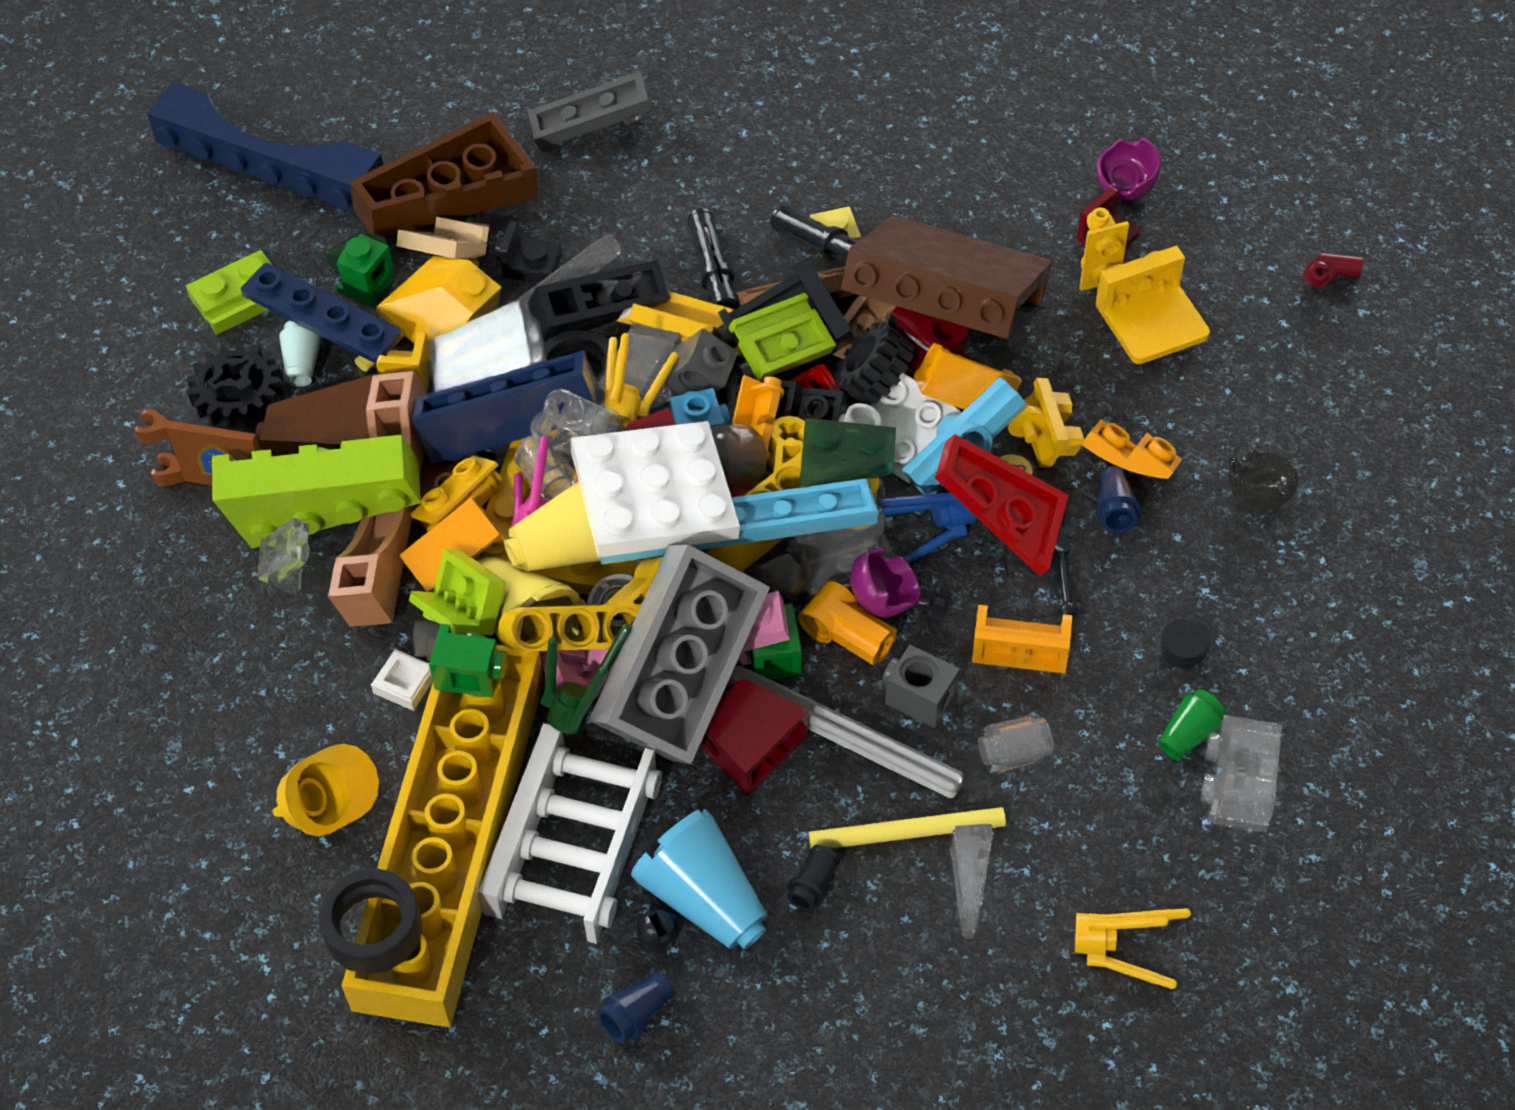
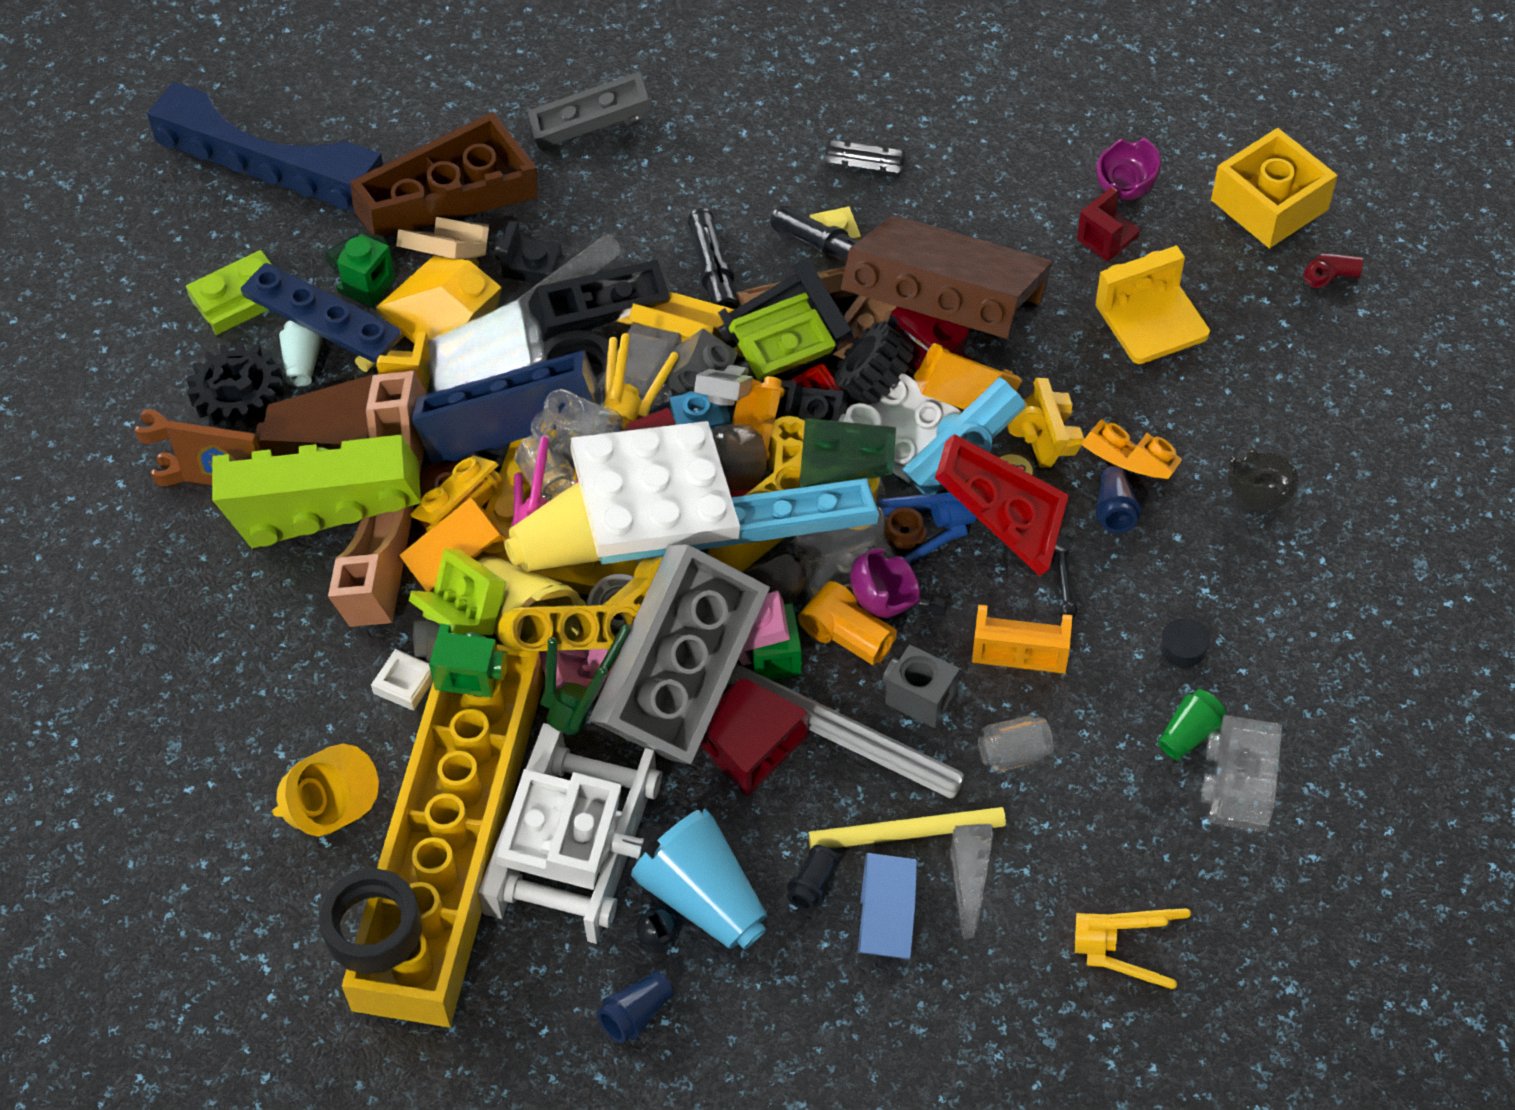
clear bracket [257,518,310,595] -> none
yellow hinge [1079,208,1129,291] -> none
none -> white plate [496,769,644,890]
none -> light grey plate [694,365,753,405]
none -> axle [826,139,906,174]
none -> medium blue slope [857,853,916,959]
none -> reddish brown plate [882,507,927,550]
none -> yellow brick [1211,128,1338,249]

